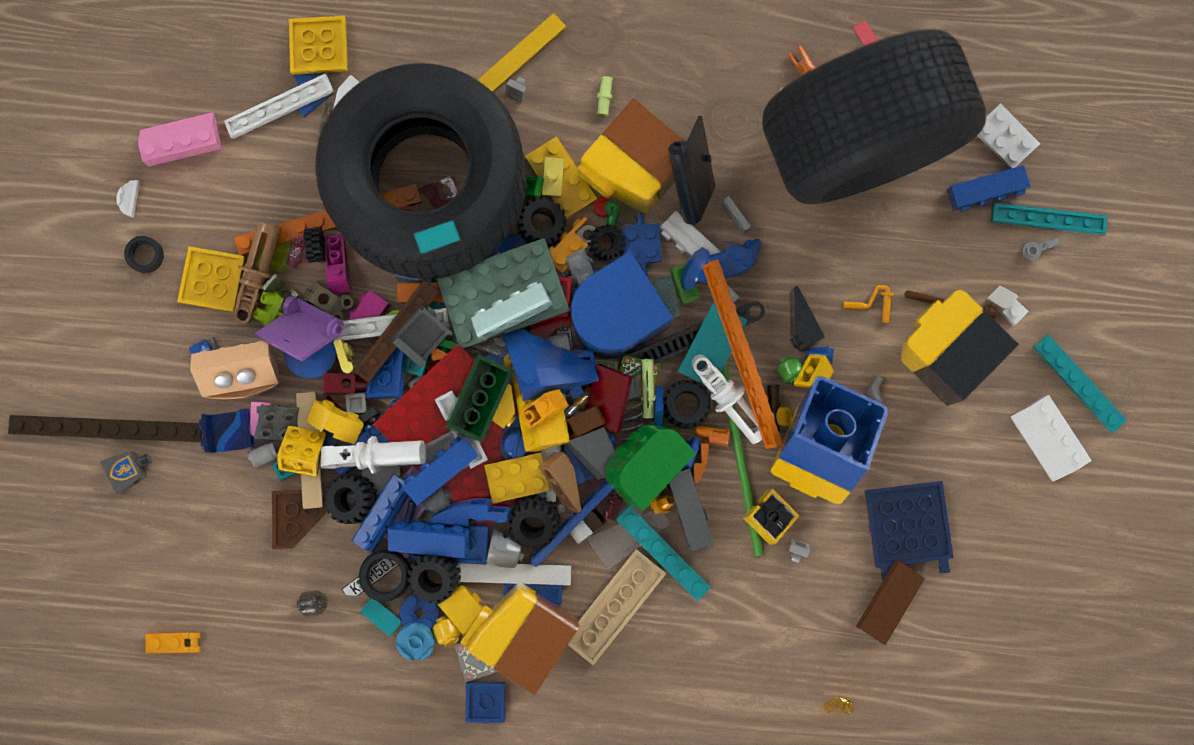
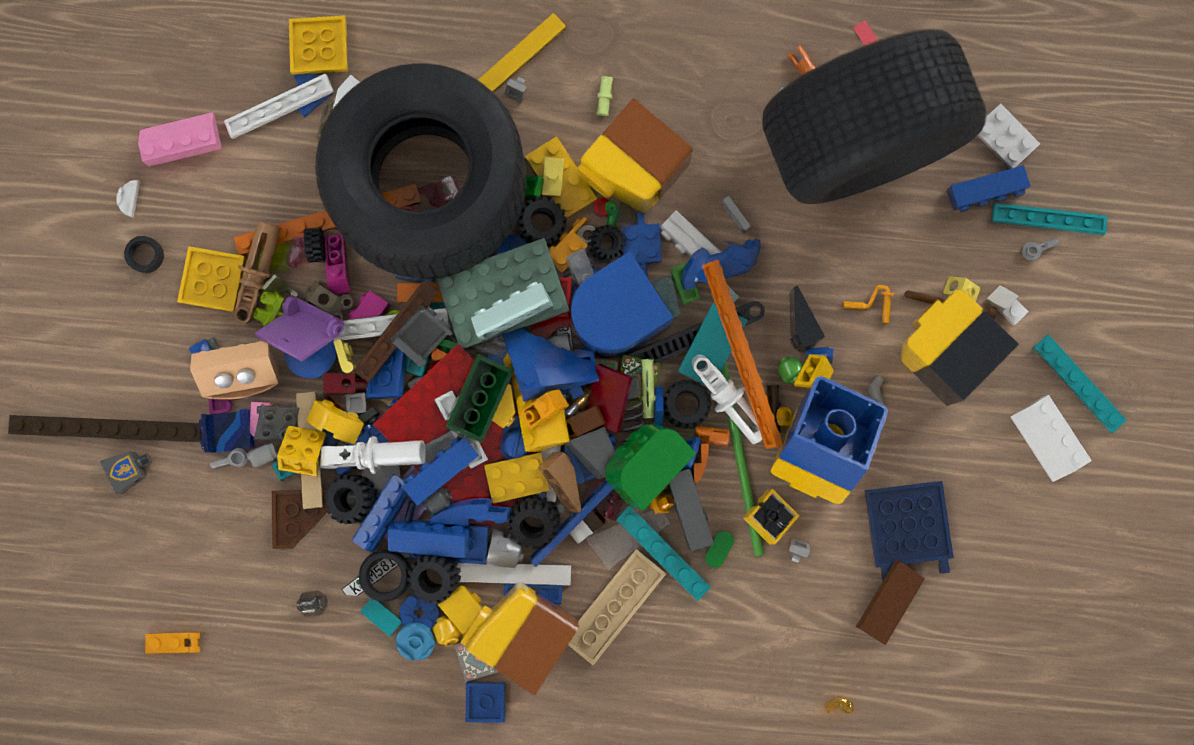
teal tile [414,221,460,254] -> none
black door [668,116,716,224] -> none
none -> magenta tile [208,398,233,415]
none -> light grey plate [210,448,248,469]
none -> green tile [705,531,734,568]
none -> light yellow bracket [943,276,980,302]

